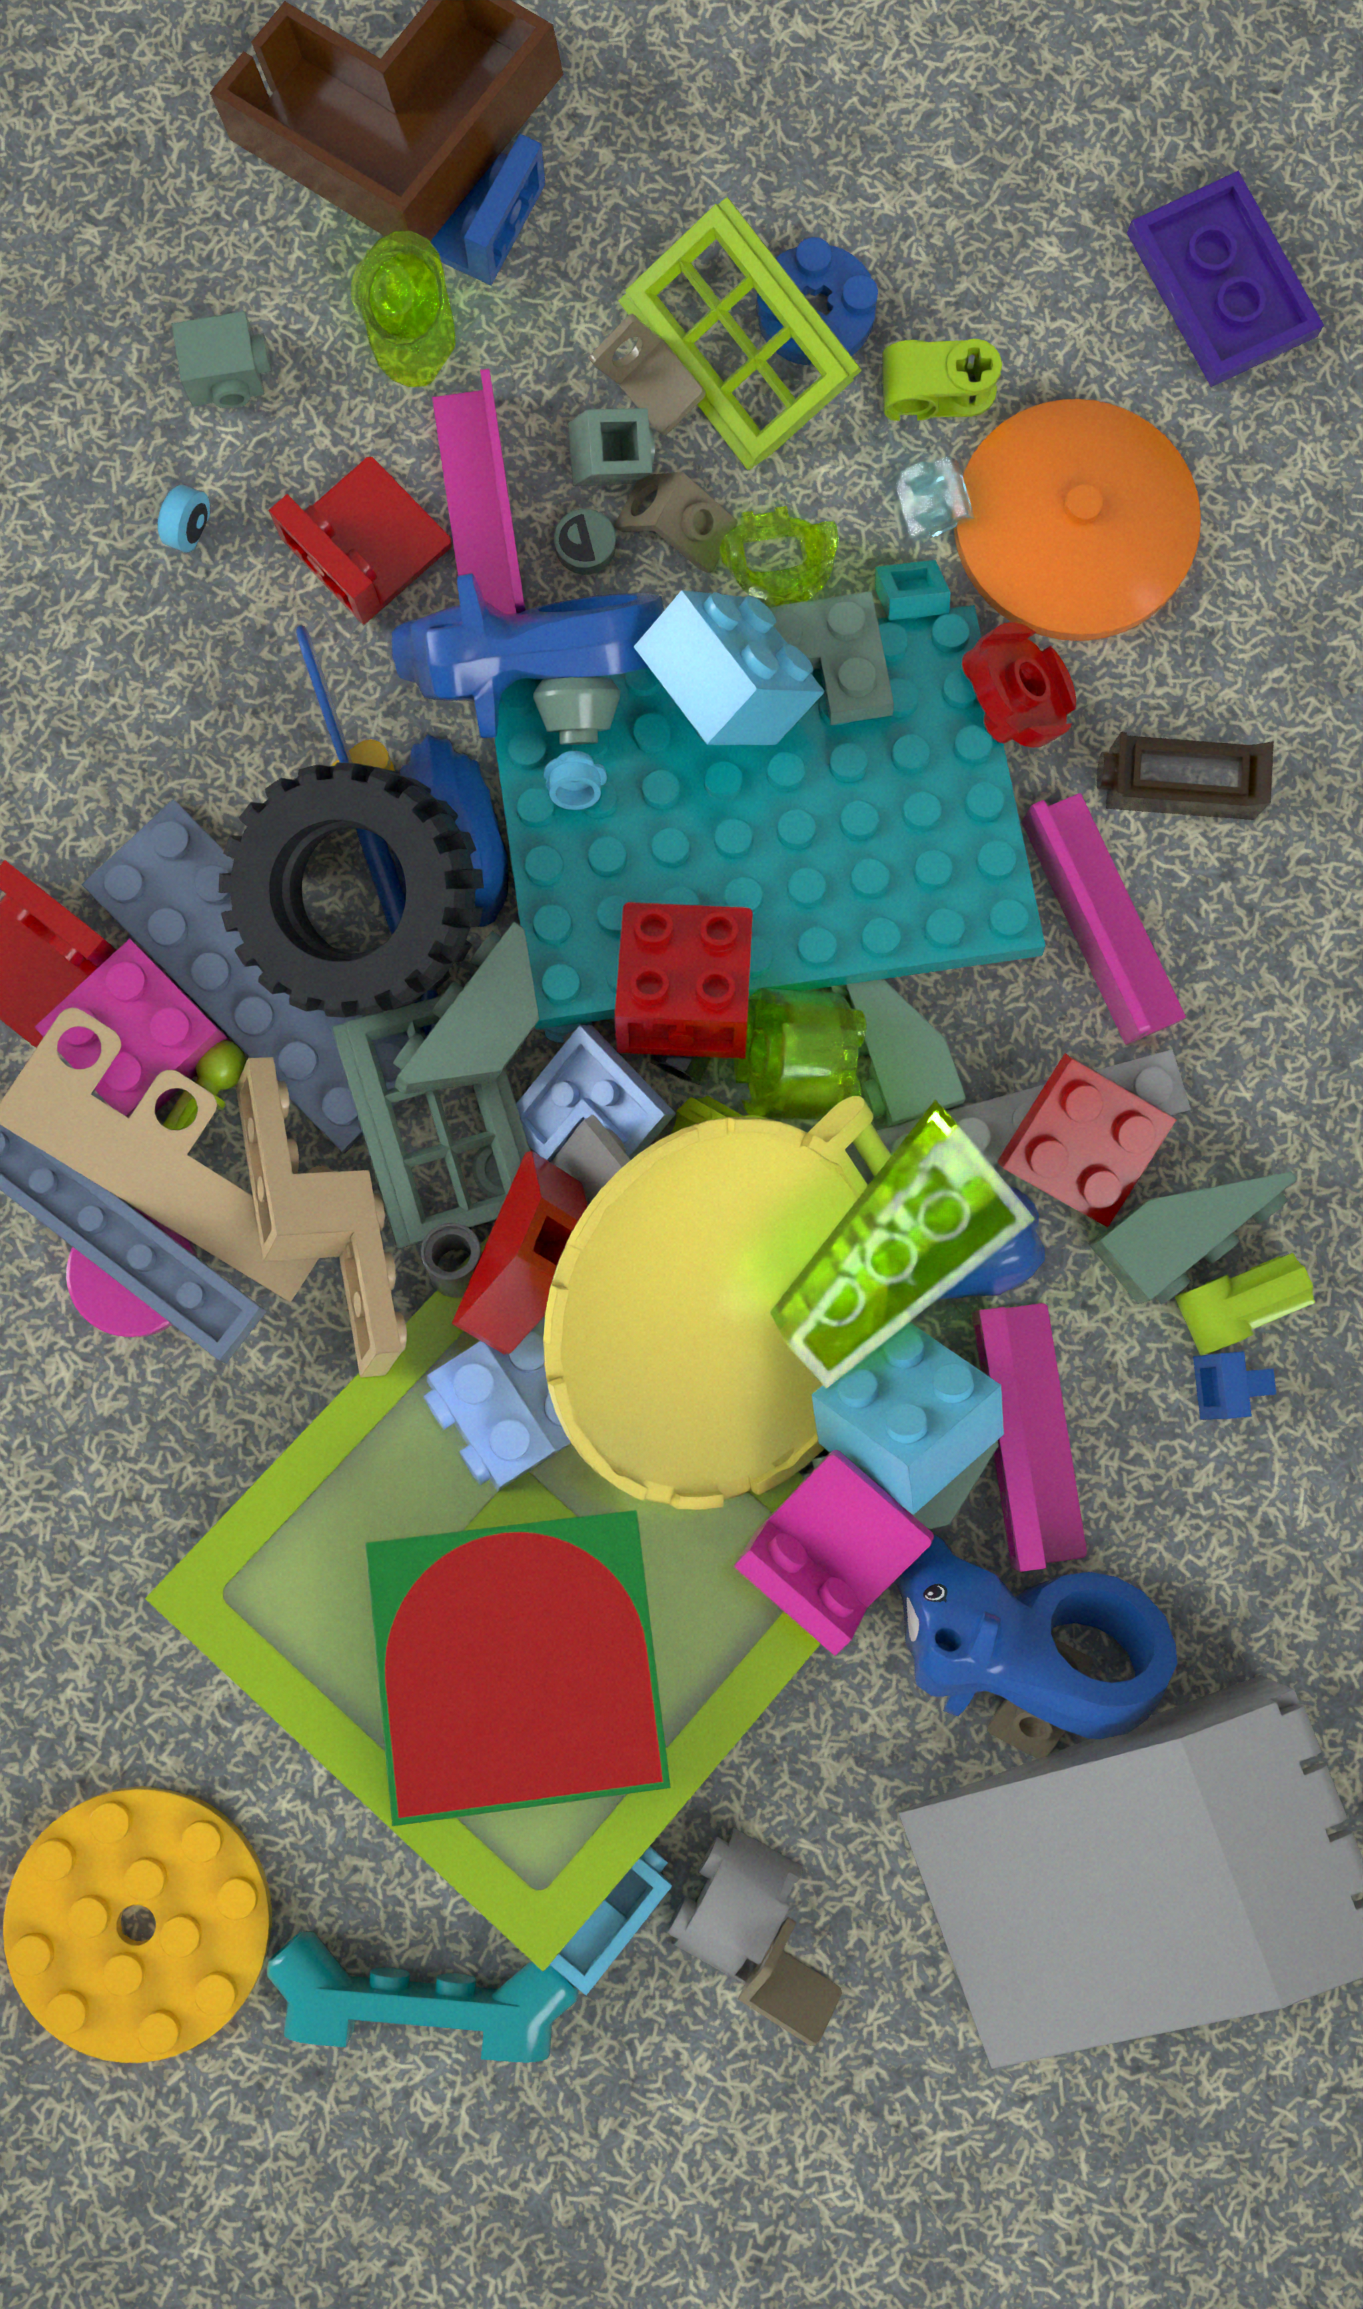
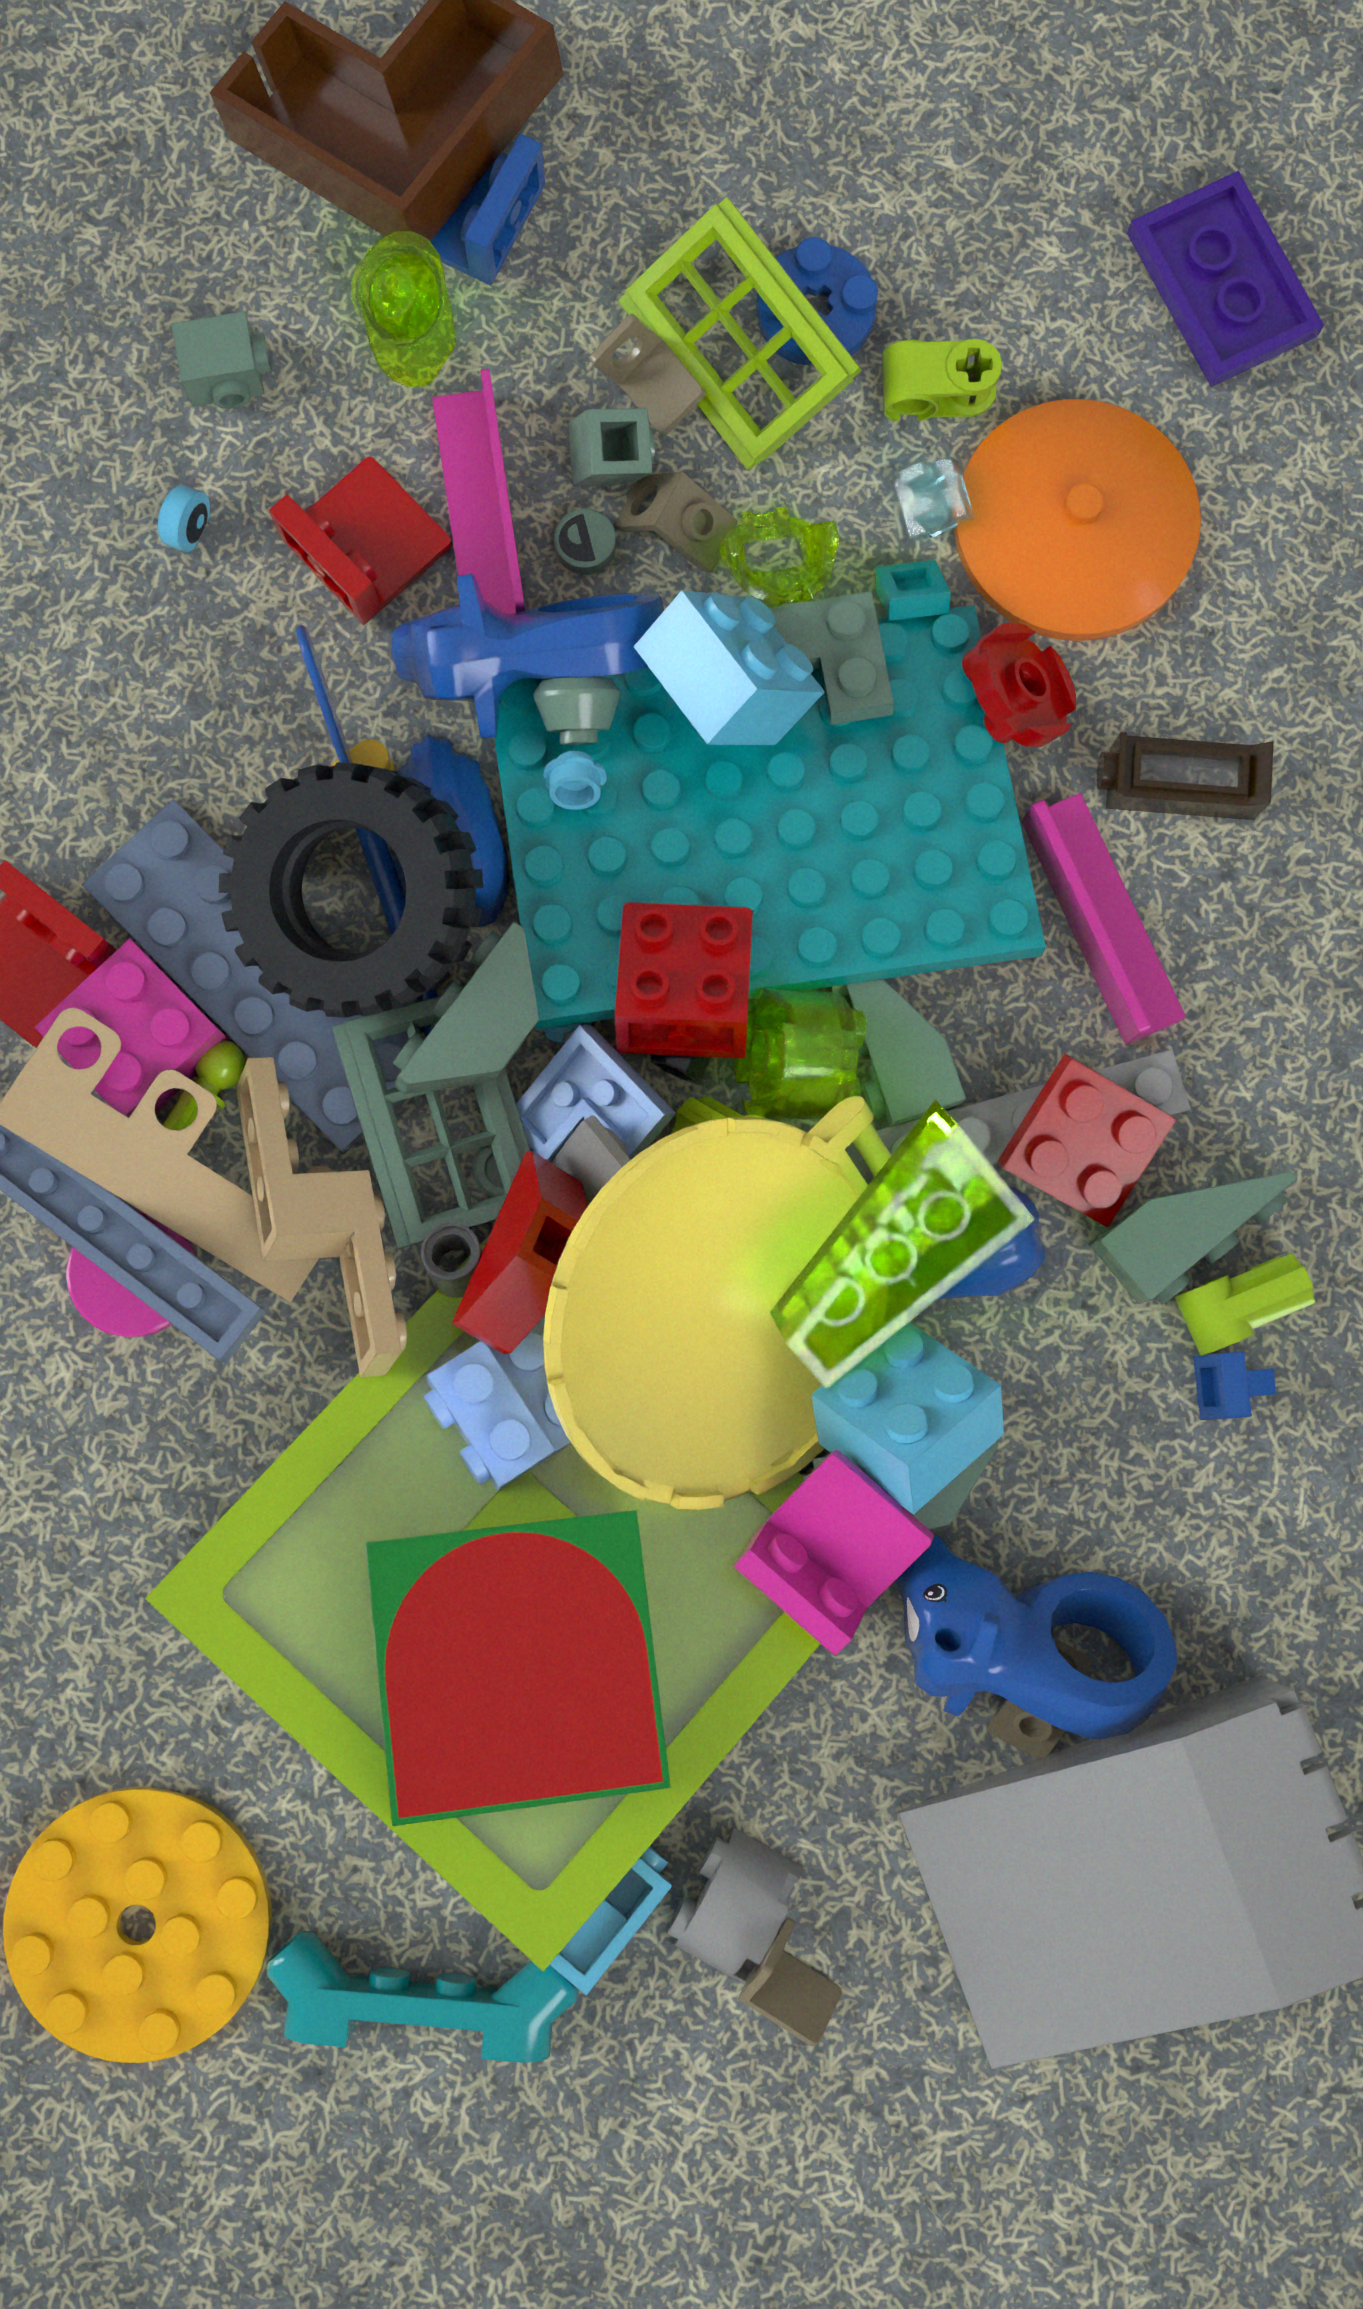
dark pink panel [971,1303,1087,1572] -> none

